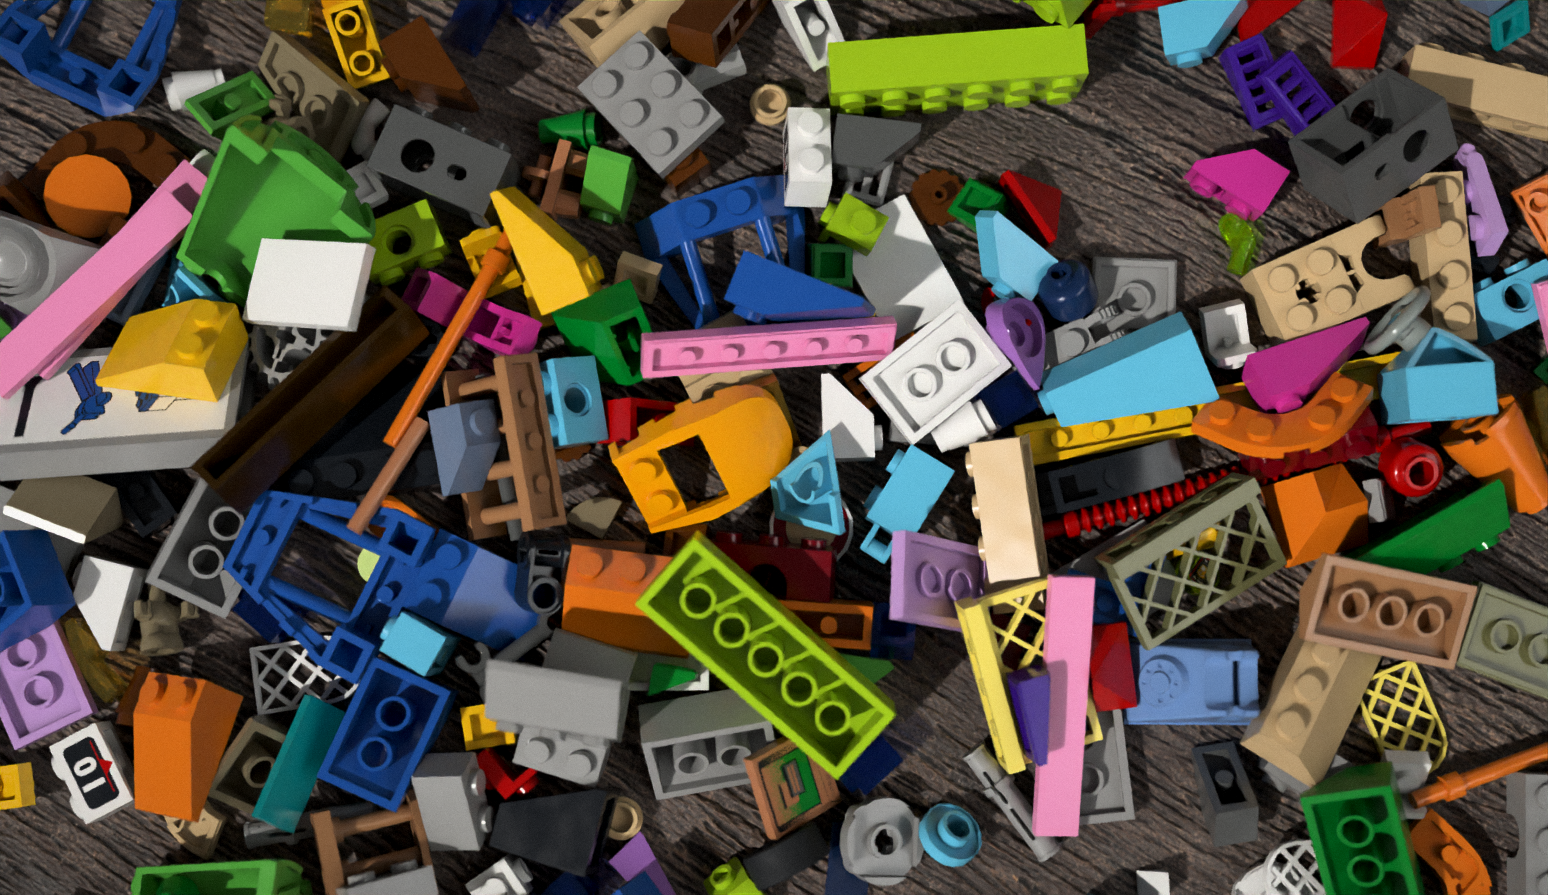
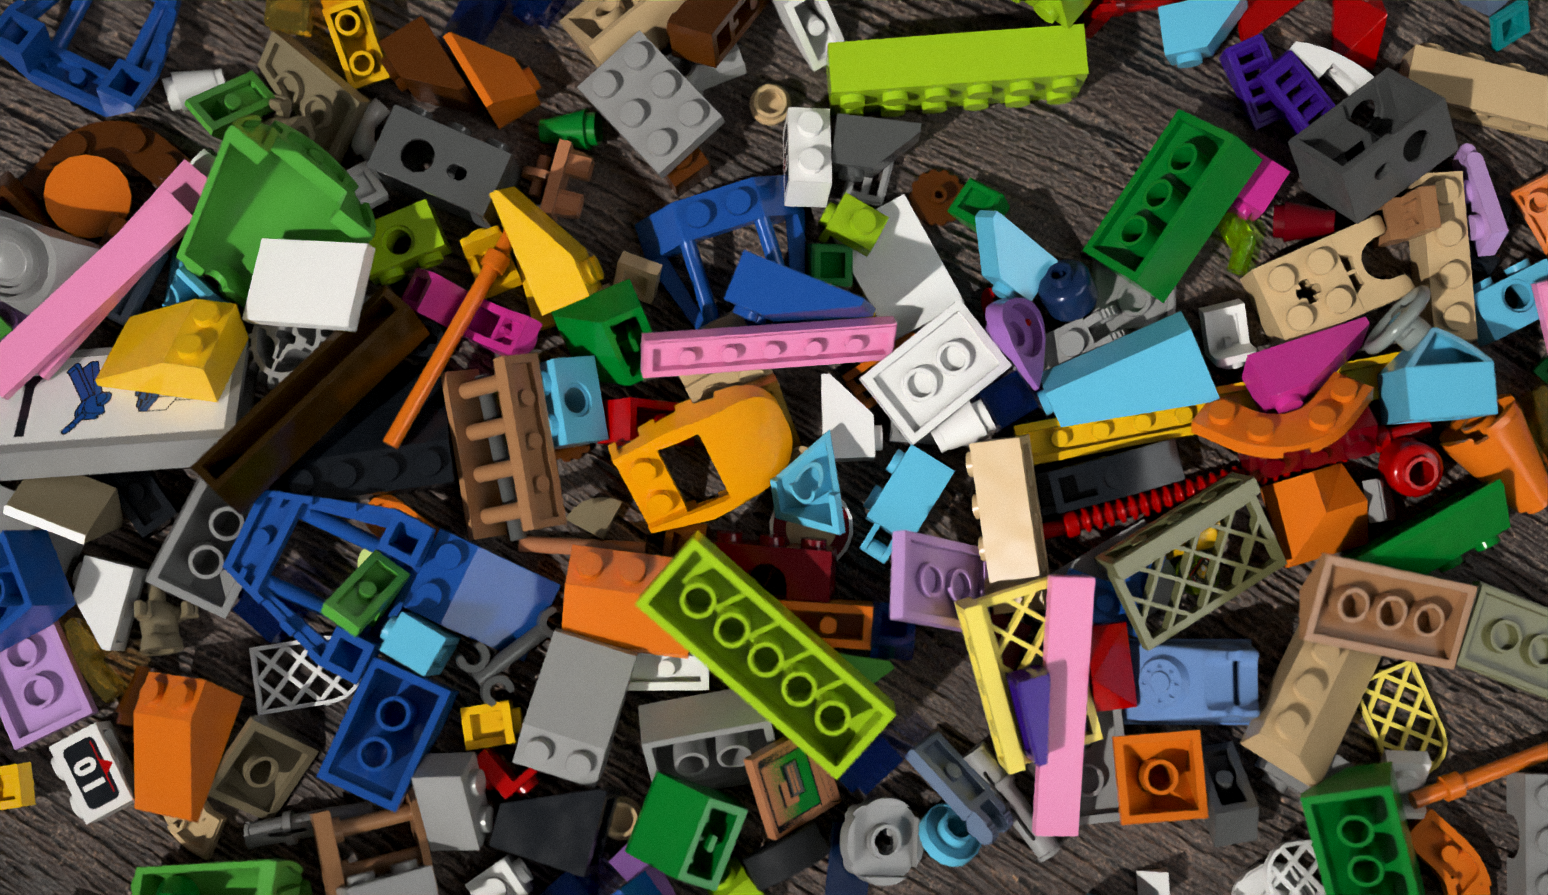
teal tile [251,695,346,833] -> none
nougat bar [346,417,430,535] -> none
sand blue slope [427,399,501,496] -> none
light grey slope [485,659,630,749] -> none
black piece [514,531,570,616] -> none
bright green slope [580,145,639,226] -> none
green slope [647,662,698,696] -> none
red slope [998,170,1062,250] -> none
none -> bright green slope [321,550,410,637]
none -> orange slope [443,32,542,129]
none -> green slope [625,770,748,892]
none -> sand blue hinge [904,730,1014,846]
none -> green slope [1082,109,1263,303]
none -> orange slope [1112,729,1209,825]
none -> dark red cone [1273,201,1335,242]
none -> white slope [1289,41,1374,97]

